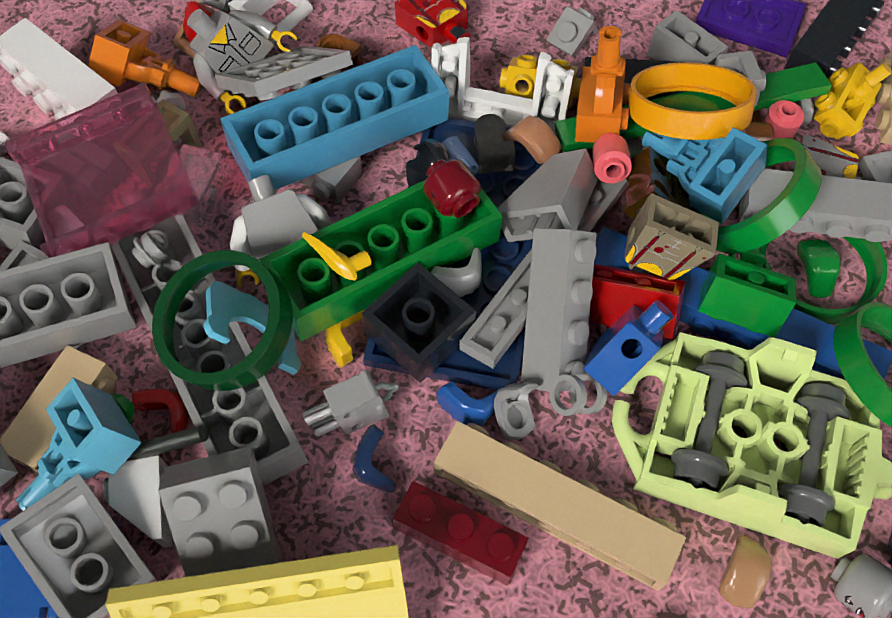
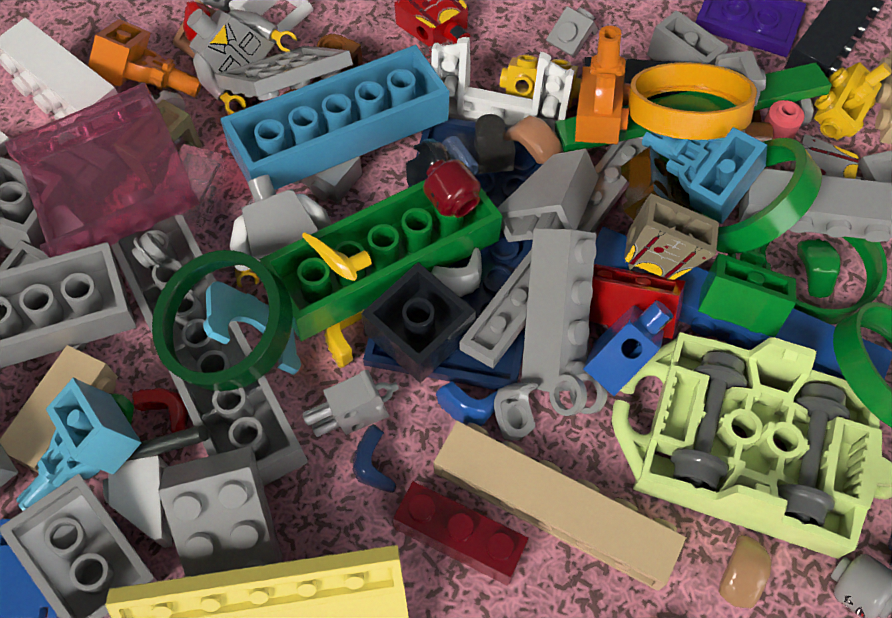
coral brick [592,133,632,184] -> none

